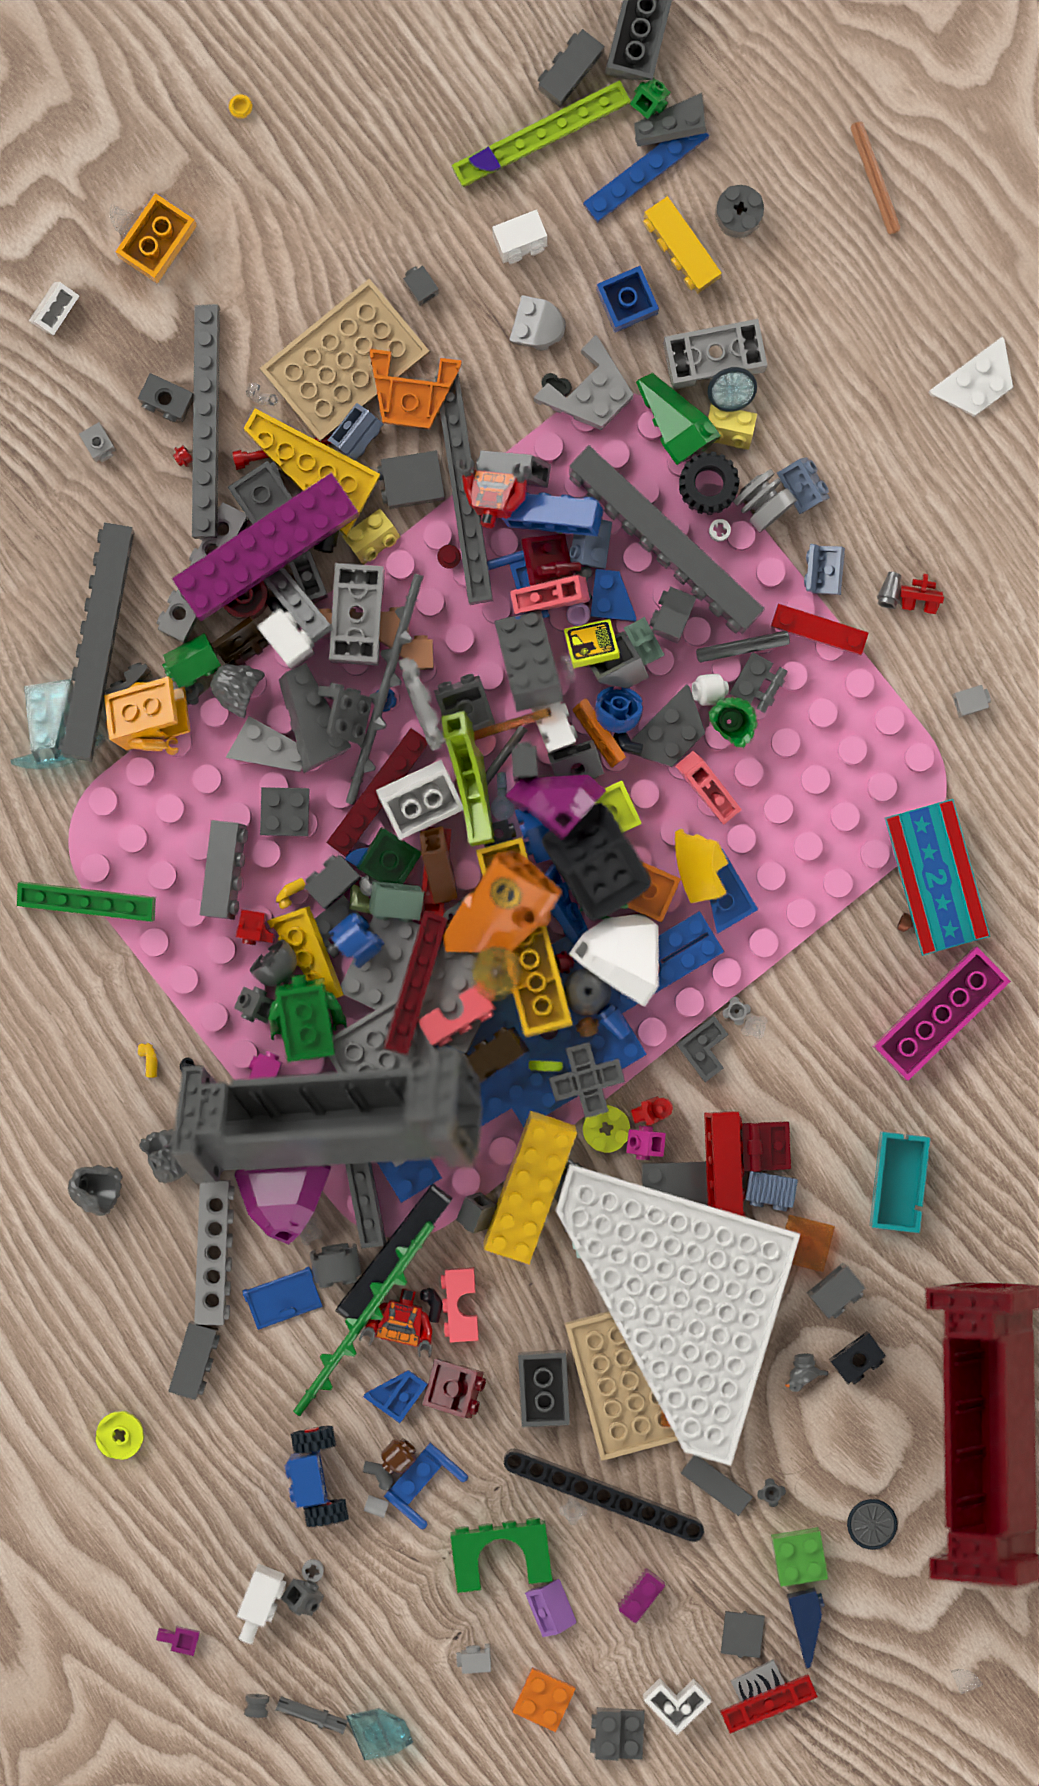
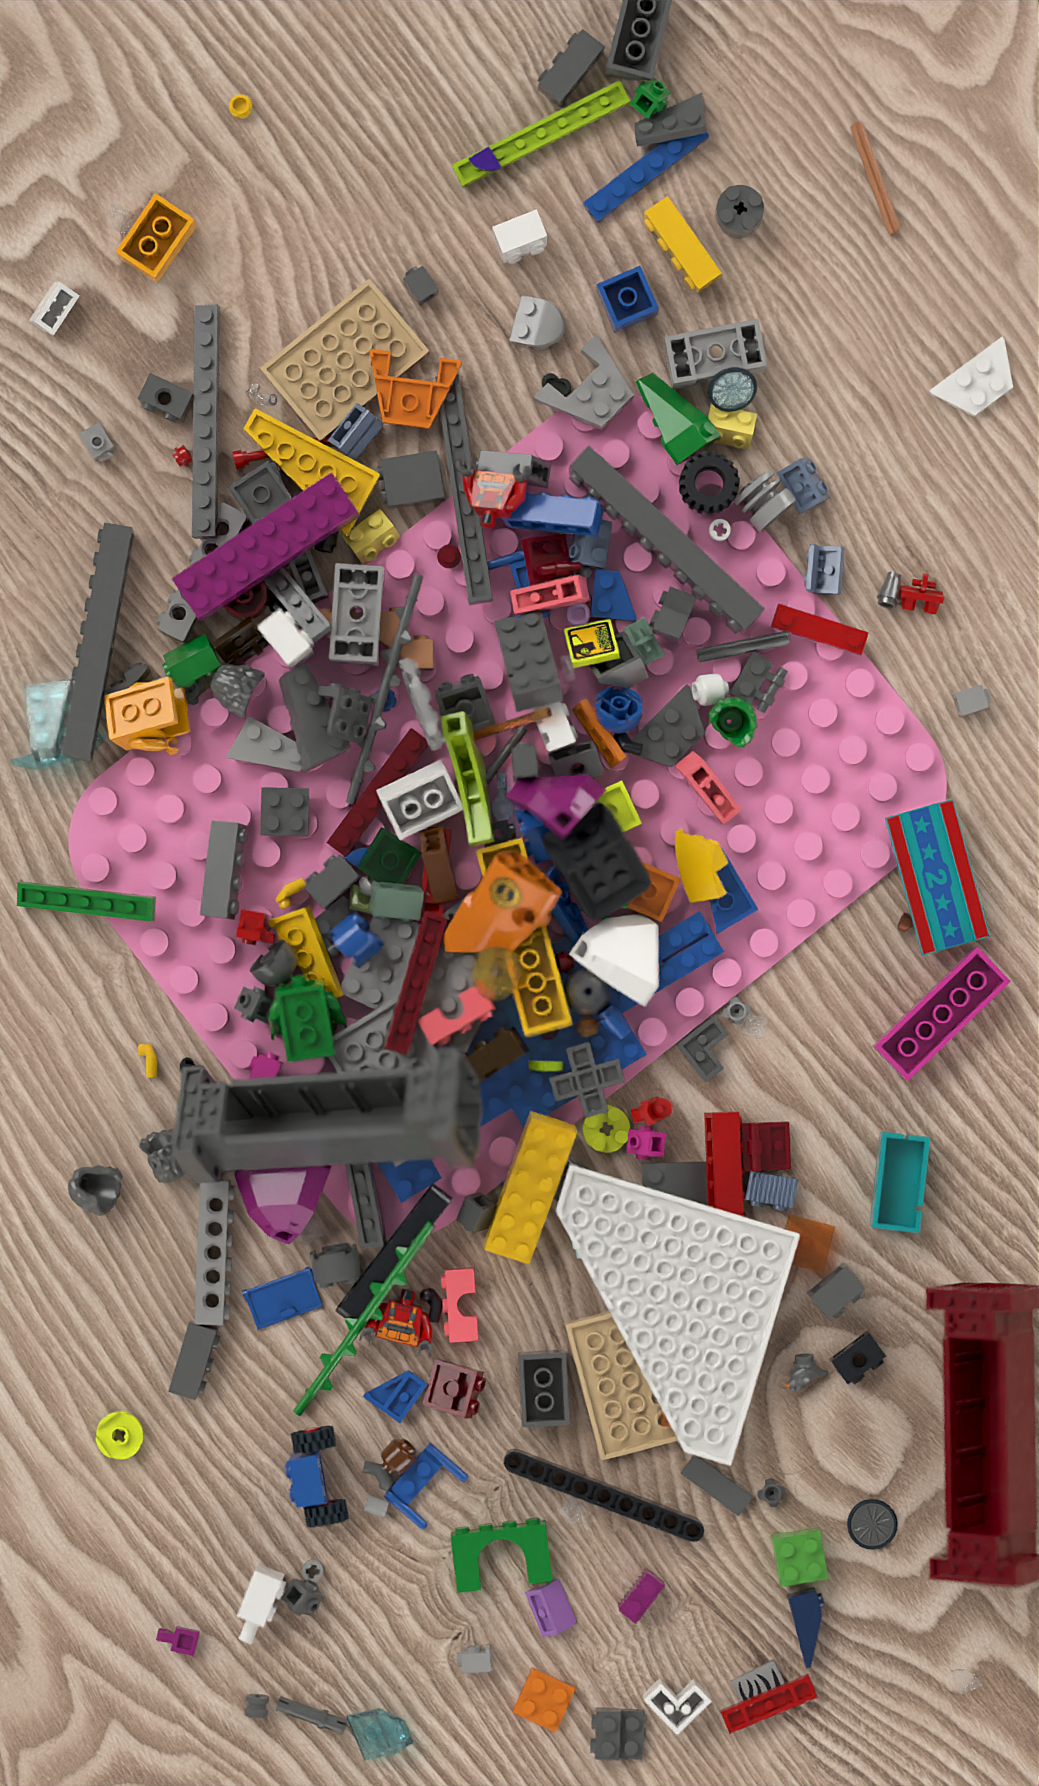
dark grey piece [720,1611,765,1658] -> none

